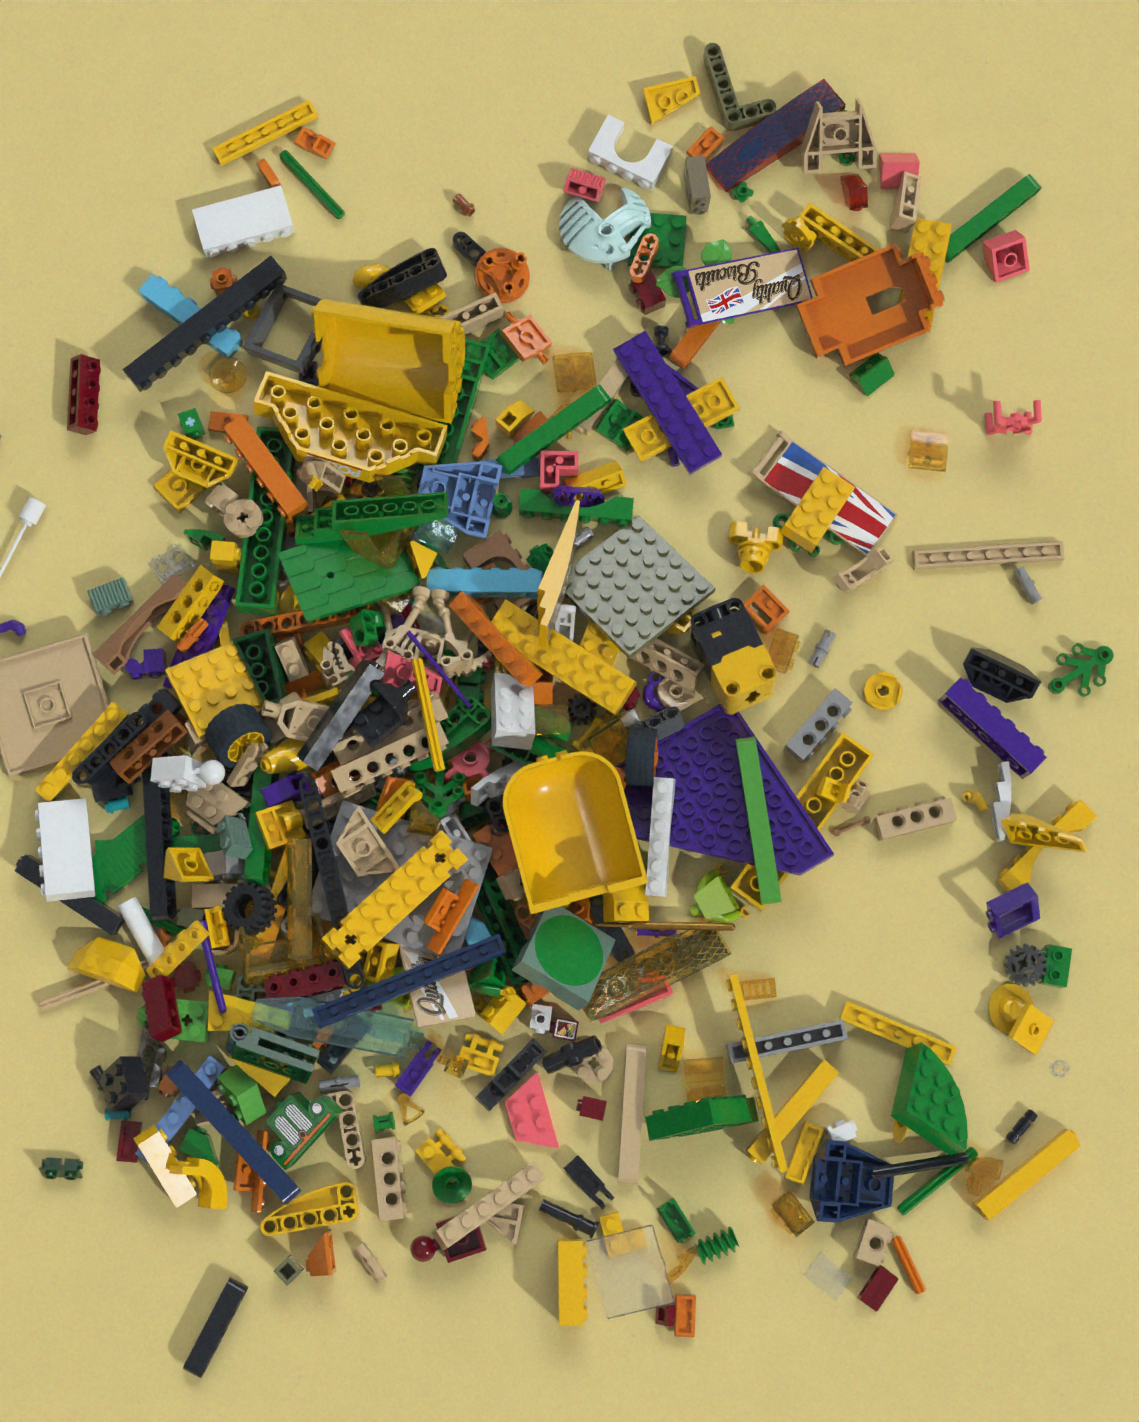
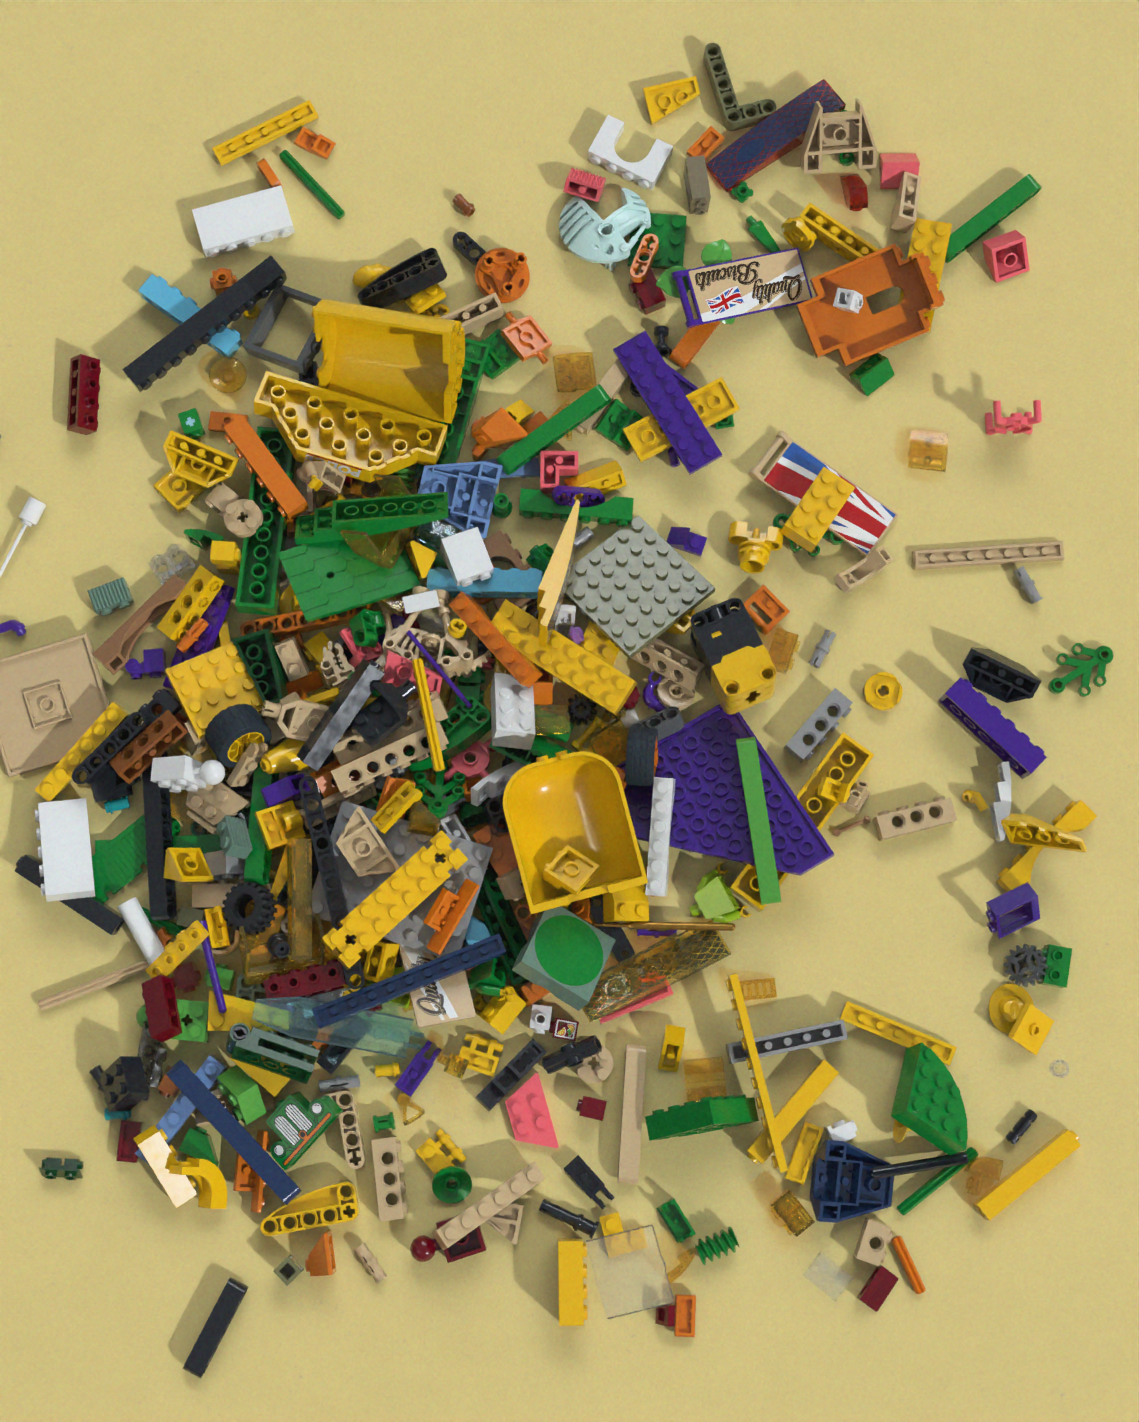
yellow wedge [67,937,146,994] -> none
none -> black piece [267,933,291,958]
none -> white sticker [402,590,440,613]
none -> white slope [440,527,494,587]
none -> yellow bush [447,619,467,638]
none -> orange slope [471,407,528,449]
none -> yellow plate [542,845,600,896]
none -> medium lavender plate [568,626,584,644]
none -> dark purple slope [666,527,707,557]
none -> white brick [833,288,863,314]

